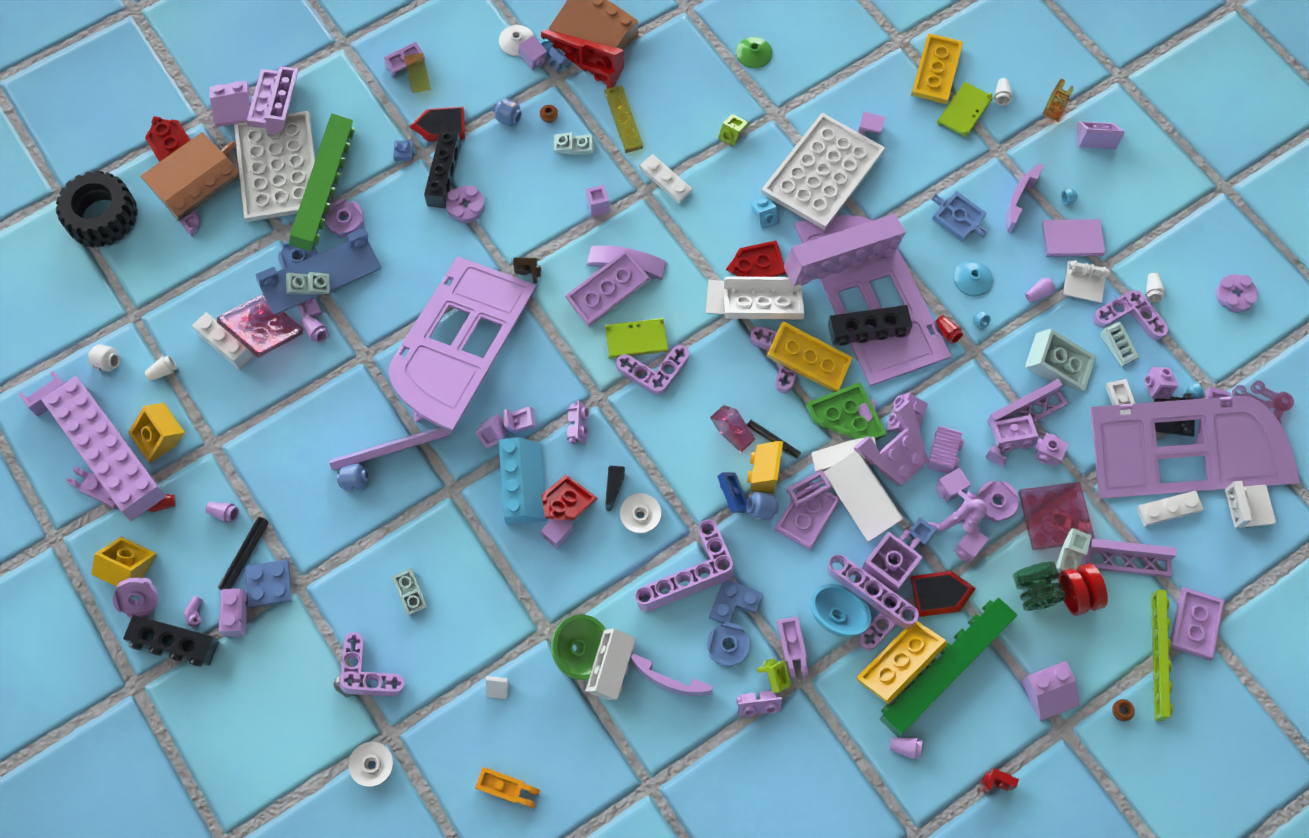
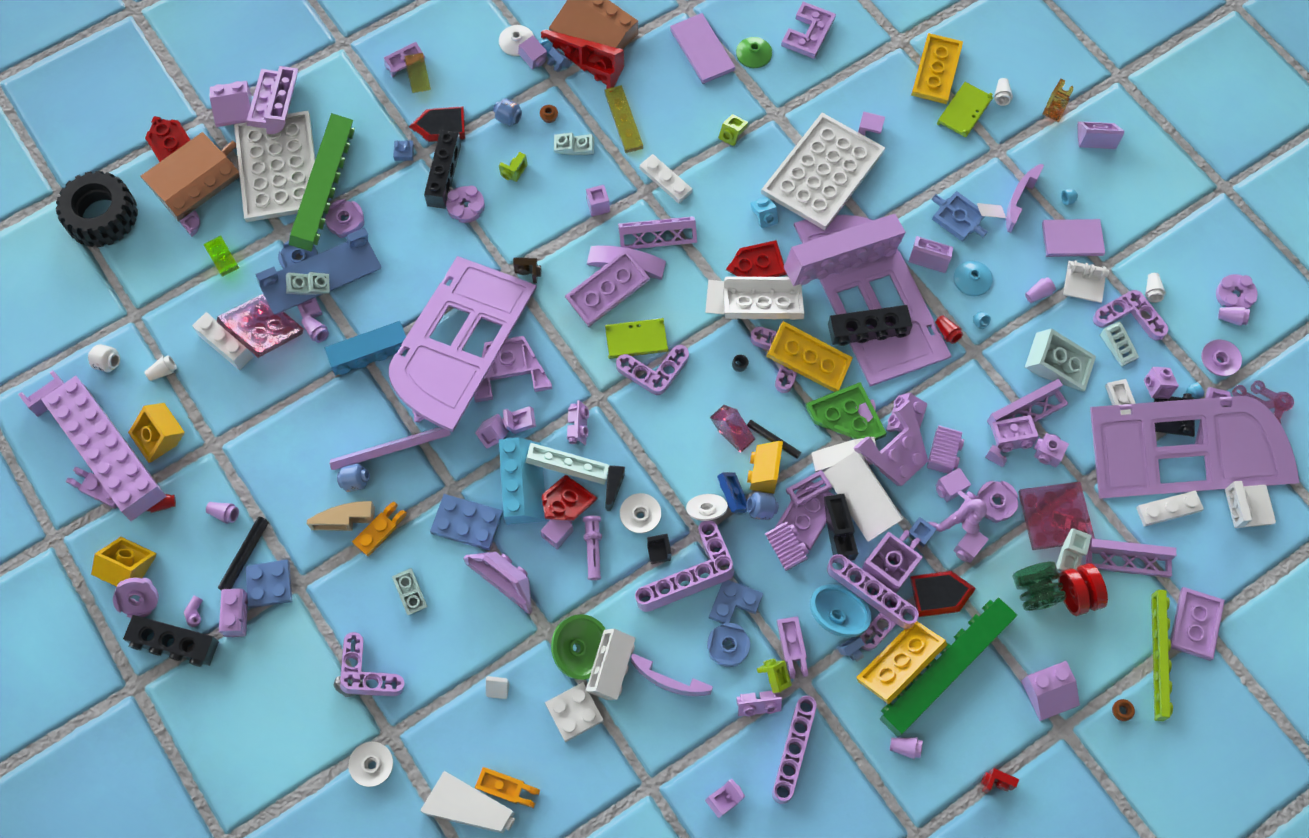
none -> clear neon green plate [203,235,239,277]
none -> tan slope [307,501,375,531]
none -> dark azure brick [324,321,406,376]
none -> light orange hinge [352,502,407,557]
none -> white slope [420,771,515,833]
none -> medium blue plate [430,494,503,551]
none -> lavender wedge [463,552,532,615]
none -> lavender wing [474,336,552,403]
none -> lime bracket [499,152,528,182]
none -> light aqua plate [525,443,609,485]
none -> white plate [545,682,604,742]
none -> lavender pin [583,516,602,580]
none -> lavender fence [618,216,697,249]
none -> black panel [647,534,672,564]
none -> lavender tile [670,13,735,84]
none -> white dish [686,494,728,521]
none -> lavender bracket [705,779,745,818]
none -> black hinge [732,355,749,372]
none -> lavender brick [765,522,809,571]
none -> lavender beam [772,696,817,804]
none -> lavender plate [781,1,836,59]
none -> black slope [824,494,859,561]
none -> medium blue tile [836,636,865,662]
none -> lavender slope [908,236,953,273]
none -> white sticker [977,203,1006,218]
none -> lavender dish [1201,339,1242,376]
none -> lavender cone [1218,307,1250,326]

